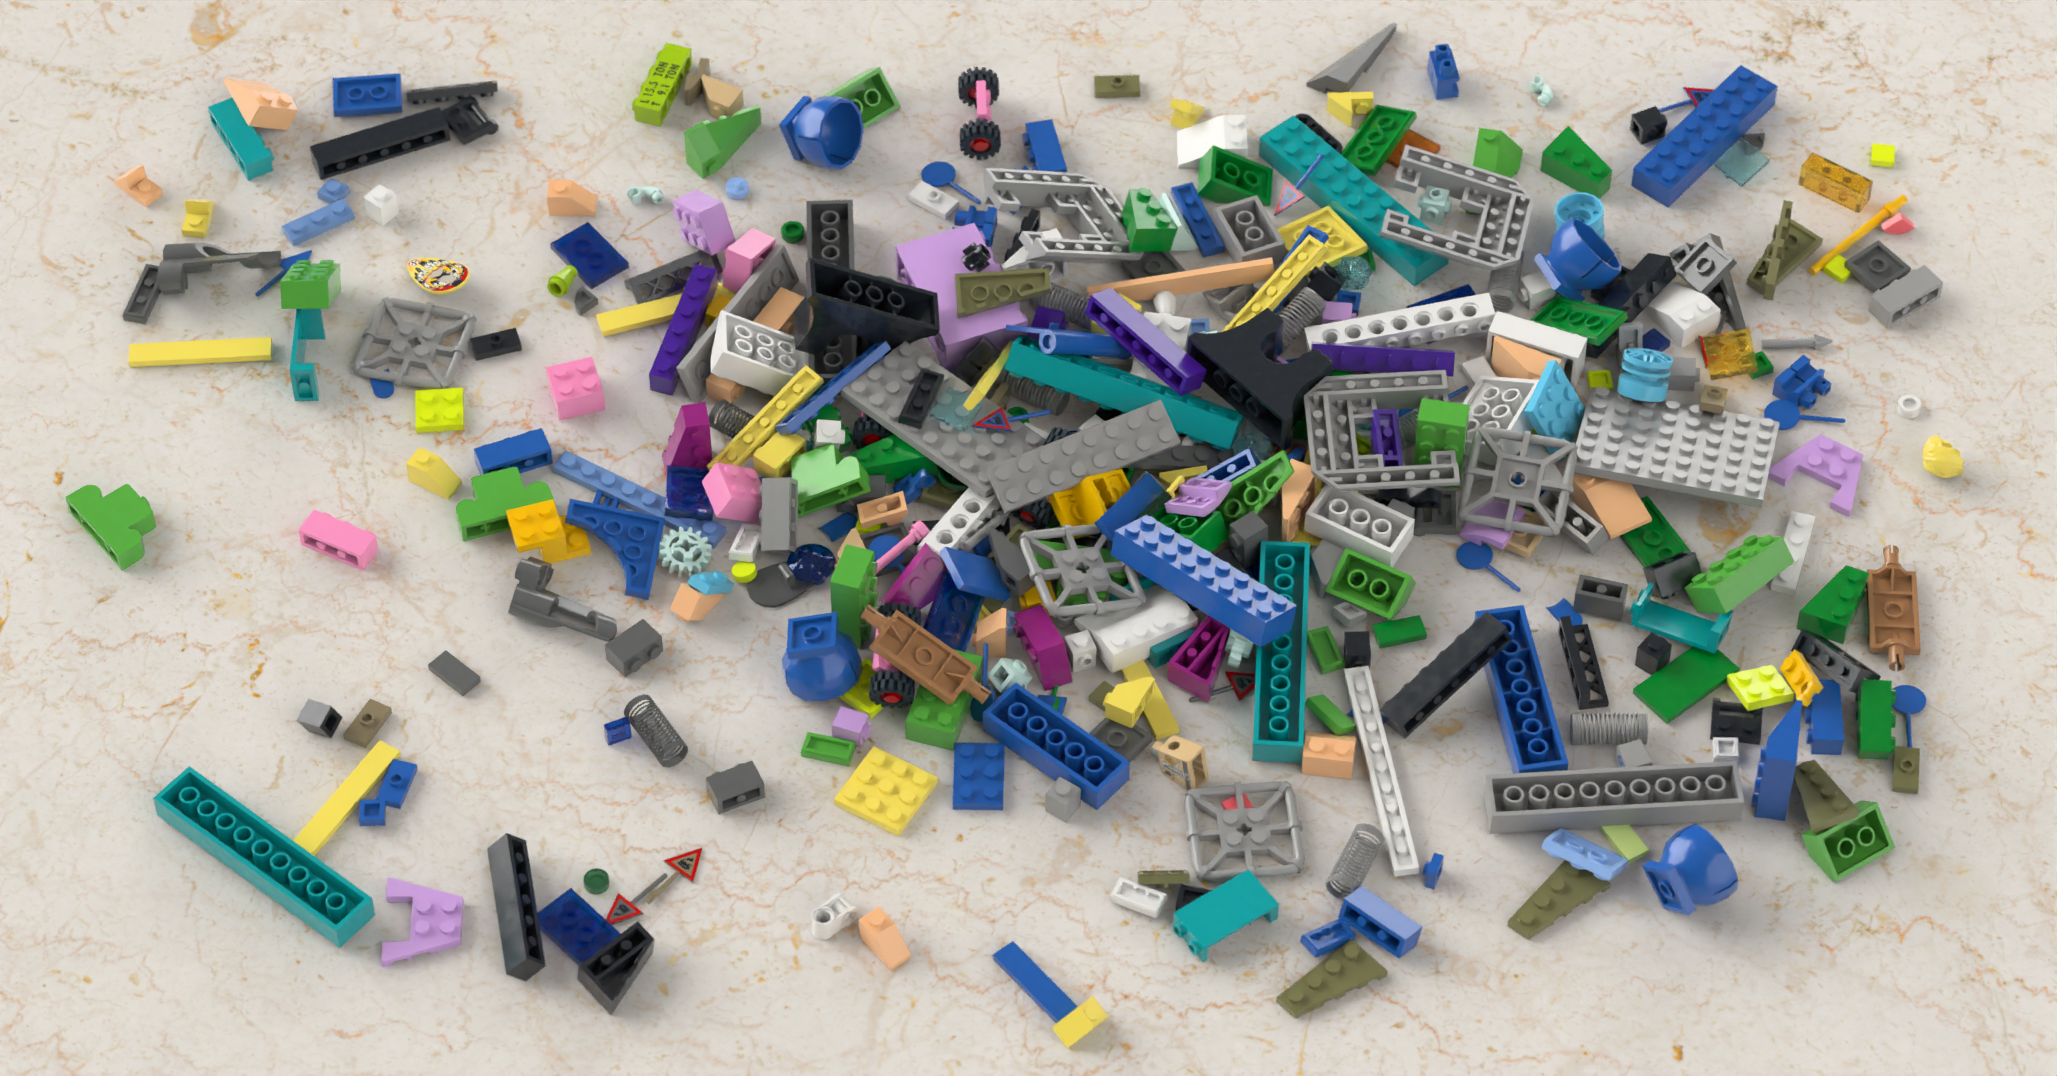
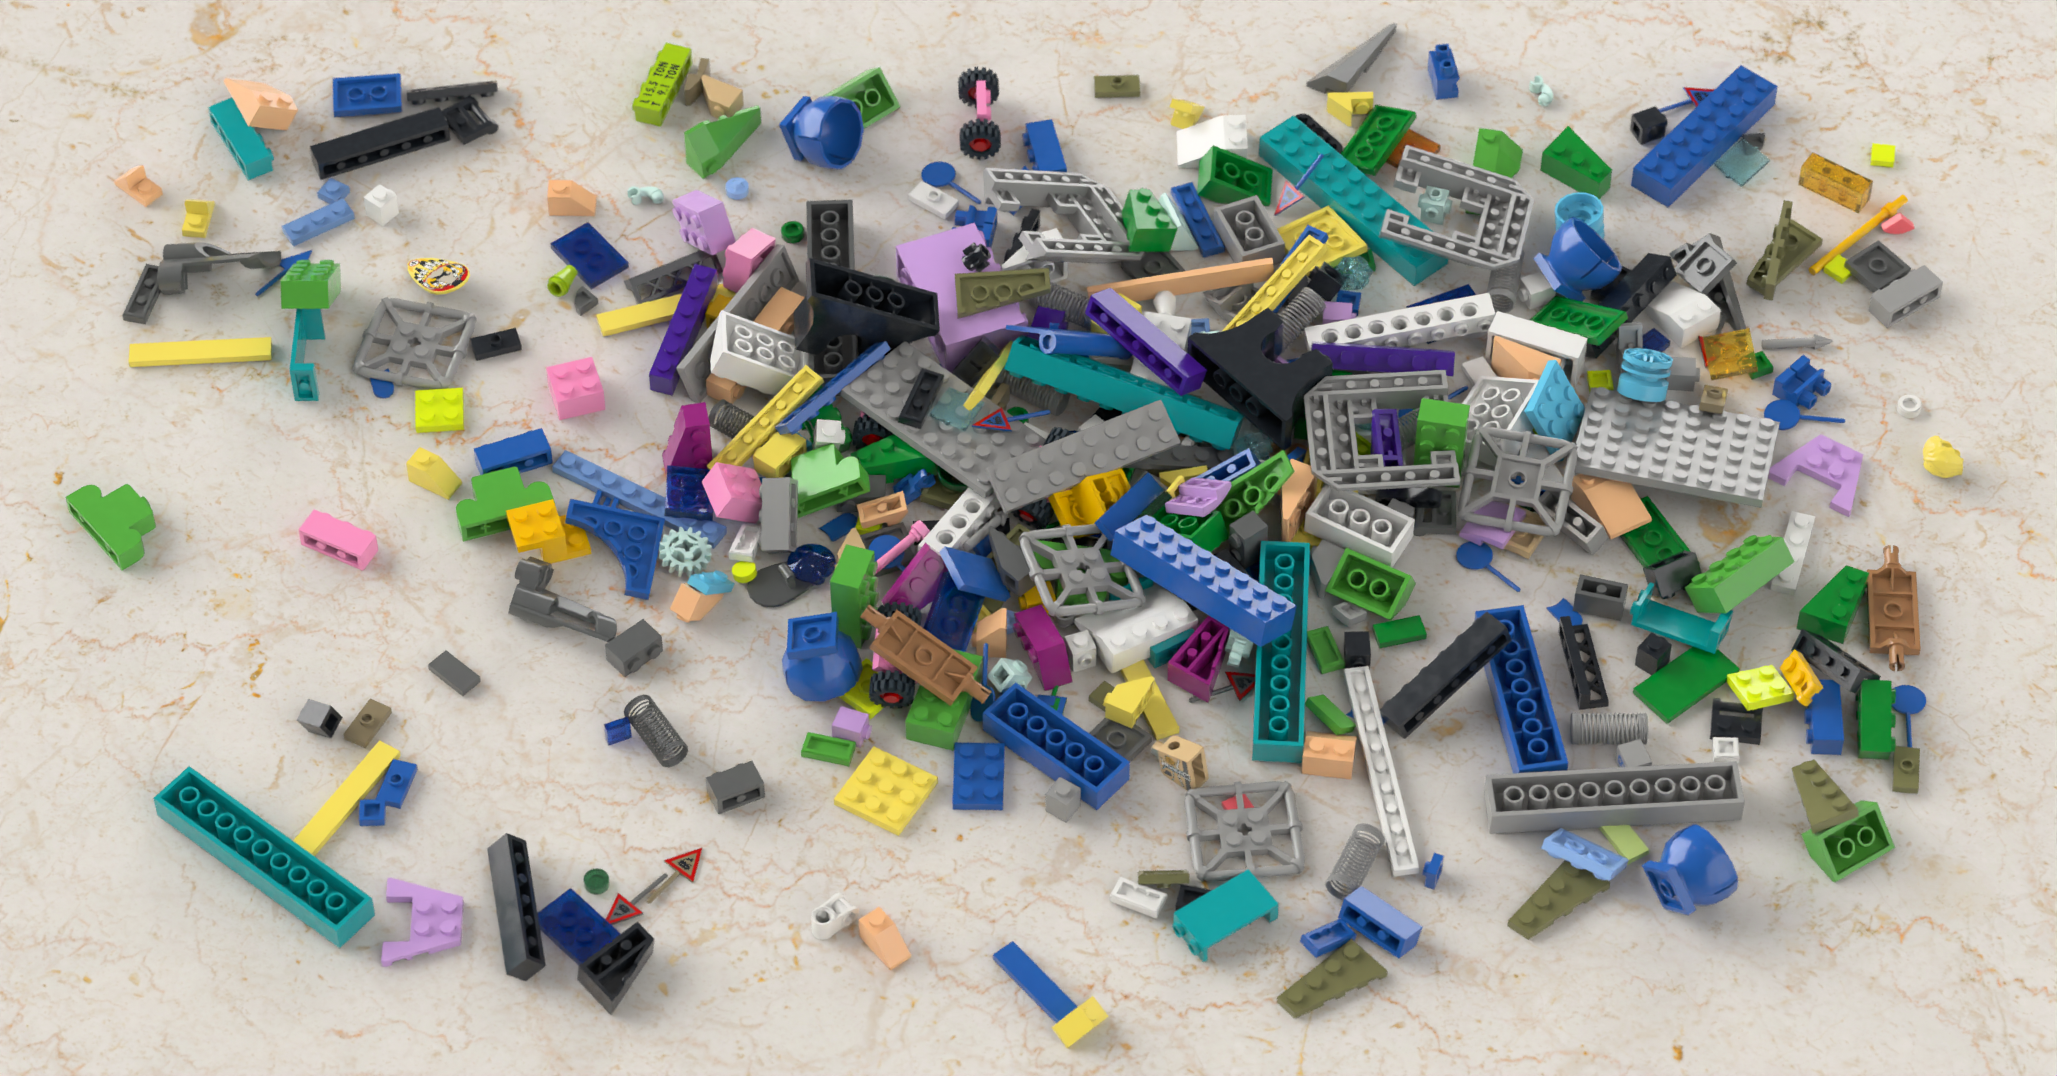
blue slope [1751,700,1802,821] -> none

